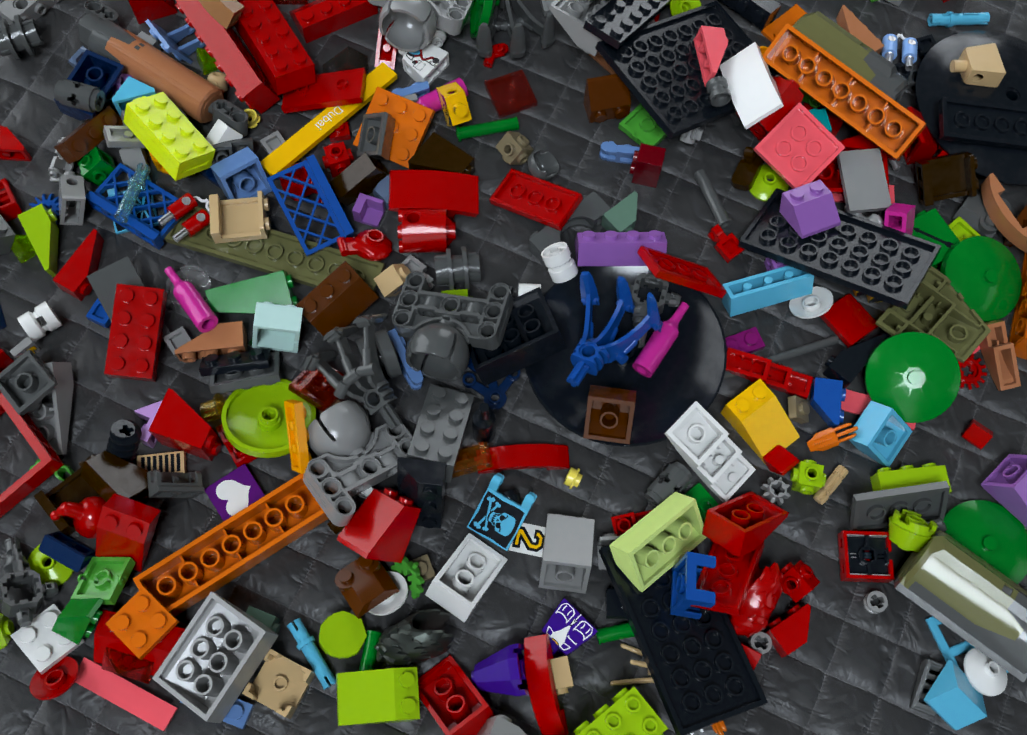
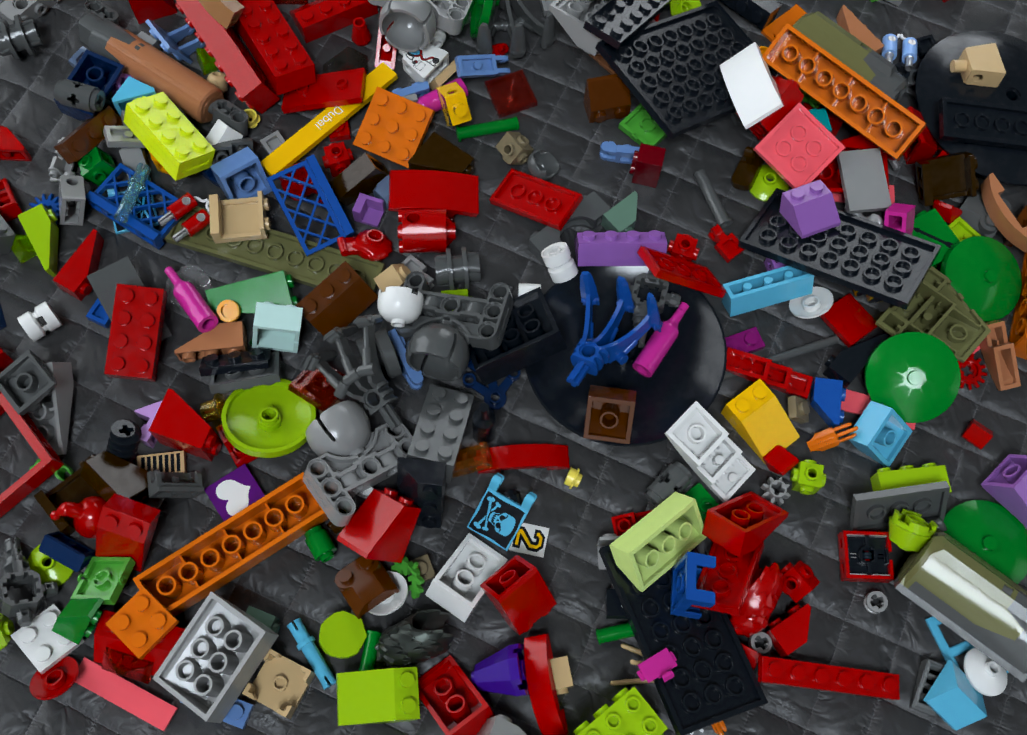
light grey tile [9,337,41,359] -> none
light grey plate [163,326,191,358] -> none
light orange plate [284,399,312,474] -> none
dark grey slope [356,112,396,161] -> none
light grey slope [538,513,595,594] -> none
dark purple torso [541,598,598,656] -> none
light grey gear [680,127,704,145] -> none
coral slope [693,25,728,87] -> none
dark grey wheel [706,76,732,107] -> none
tan axle [813,465,849,505] -> none
medium azure pin [927,11,990,28] -> none
none -> light orange tile [217,300,241,322]
none -> green brick [304,525,337,563]
none -> red cone [351,17,371,46]
none -> white cylinder [377,286,424,328]
none -> tan tile [429,59,457,90]
none -> medium blue hinge [455,54,511,78]
none -> red slope [480,554,557,635]
none -> dark pink piece [637,648,677,683]
none -> red brick [667,233,700,262]
none -> red plate [758,656,900,700]
none -> red slope [933,200,963,224]

